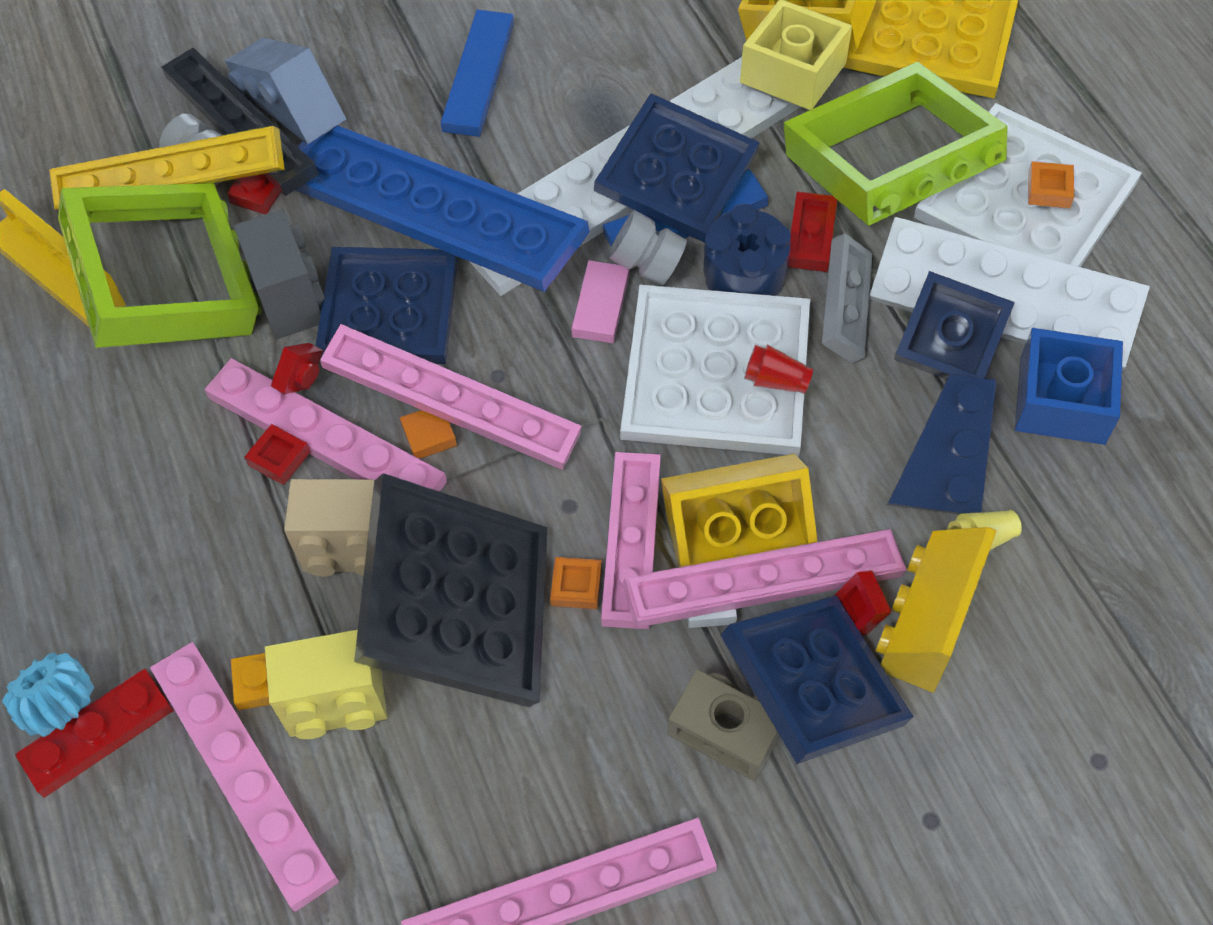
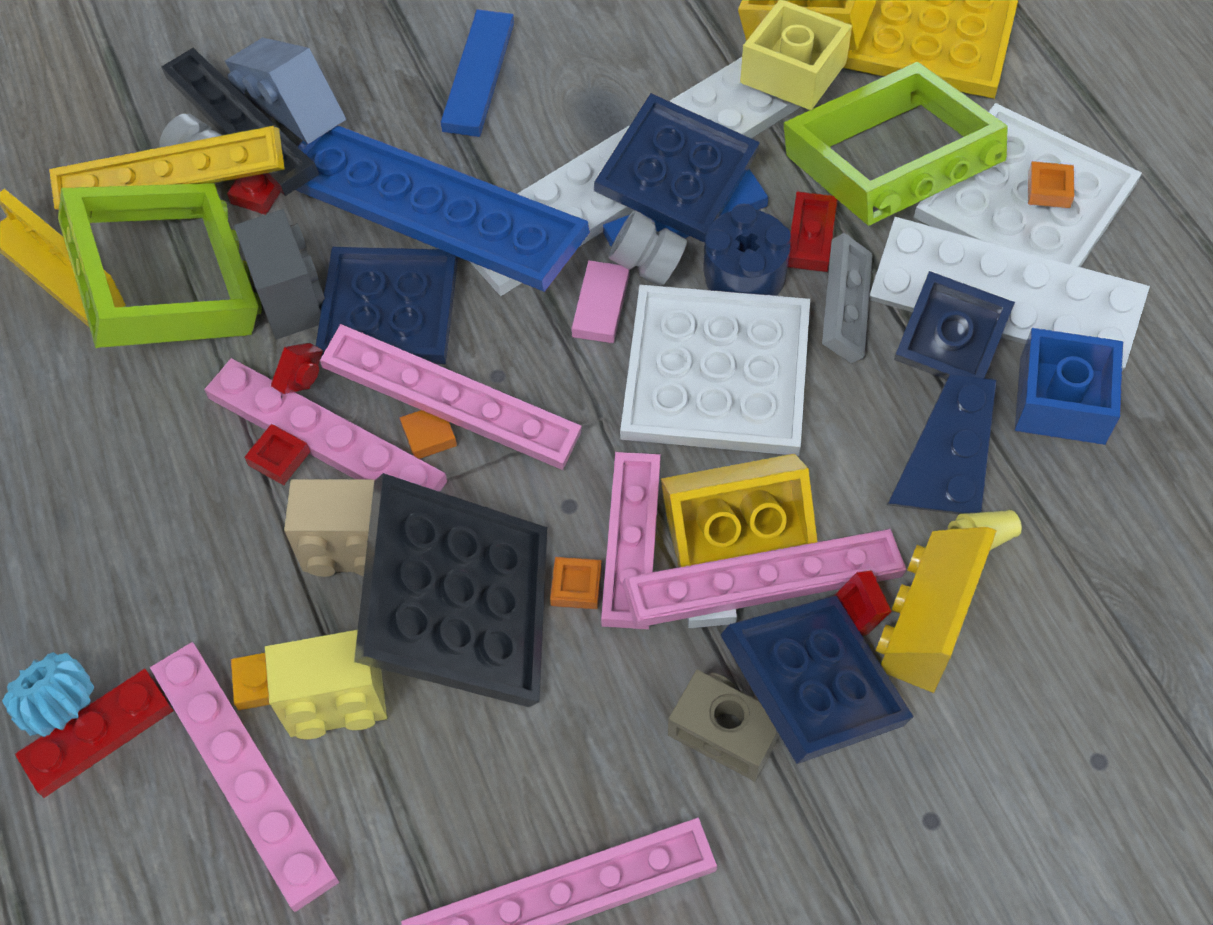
red cone [744,344,814,394] -> none

